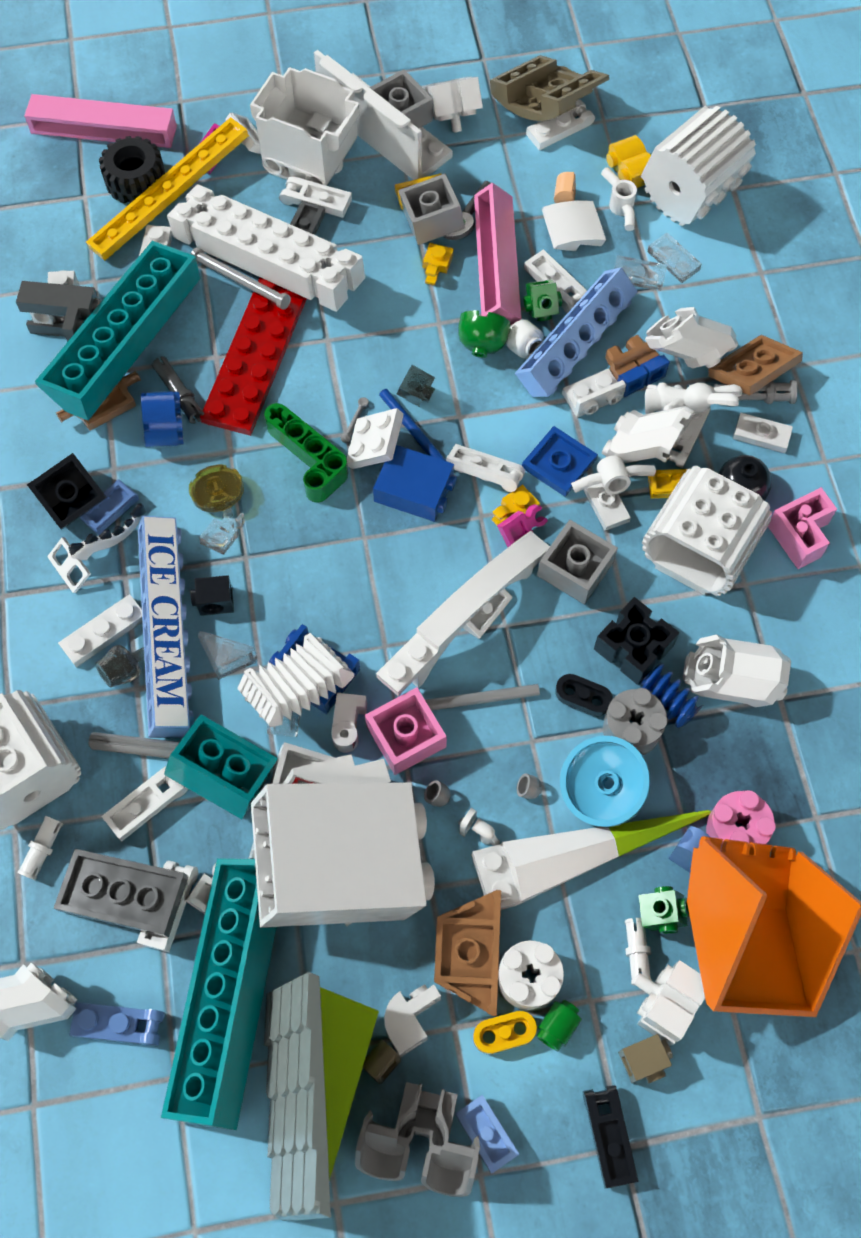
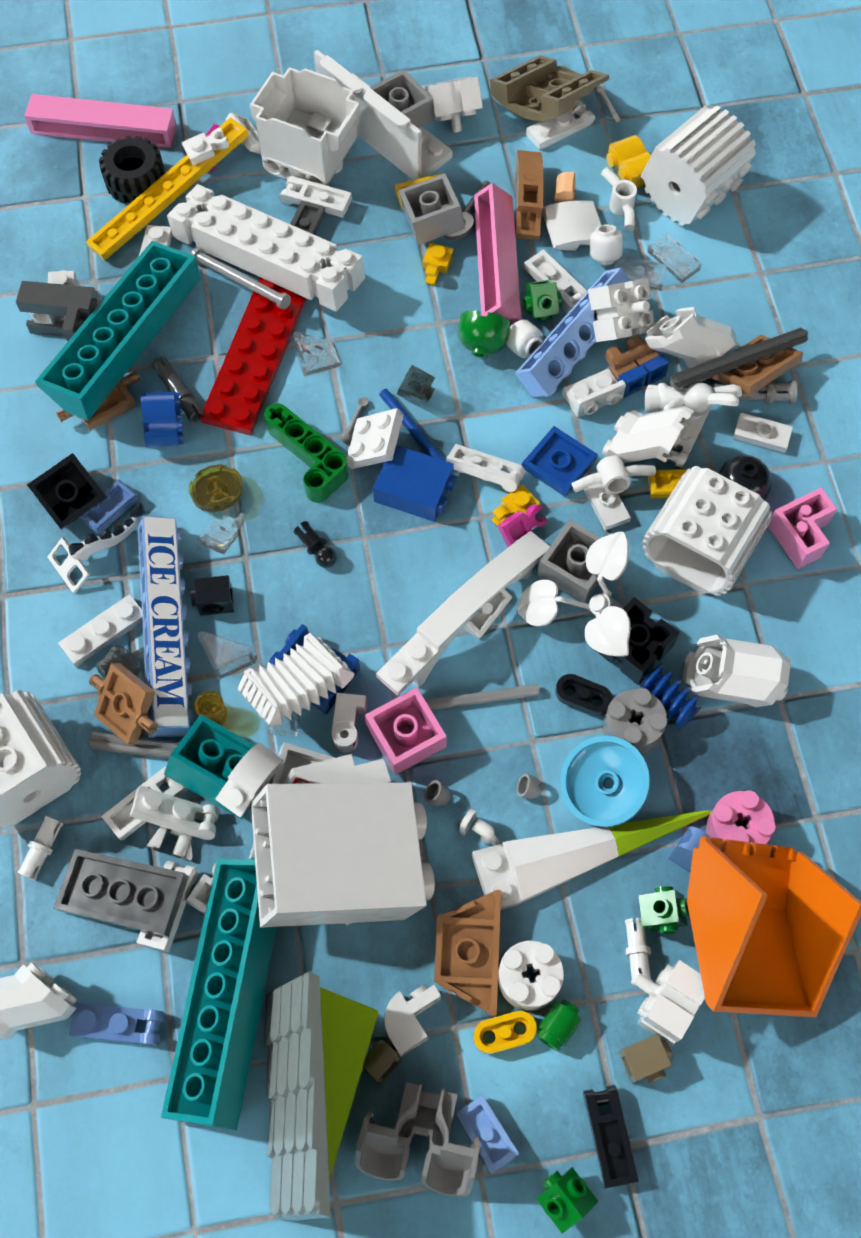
none -> medium nougat plate [89,663,158,745]
none -> white plate [130,786,220,840]
none -> white piece [147,826,193,862]
none -> white plate [181,128,229,166]
none -> clear yellow wheel [194,691,228,725]
none -> white brick [215,743,284,817]
none -> clear slope [293,331,342,376]
none -> black pin [294,521,337,568]
none -> medium nougat slope [515,150,543,241]
none -> white plant [517,532,631,656]
none -> green brick [536,1167,599,1234]
none -> white brick [588,278,655,342]
none -> white head [590,225,623,265]
none -> white hinge [596,84,621,123]
none -> dark grey axle [670,328,808,390]

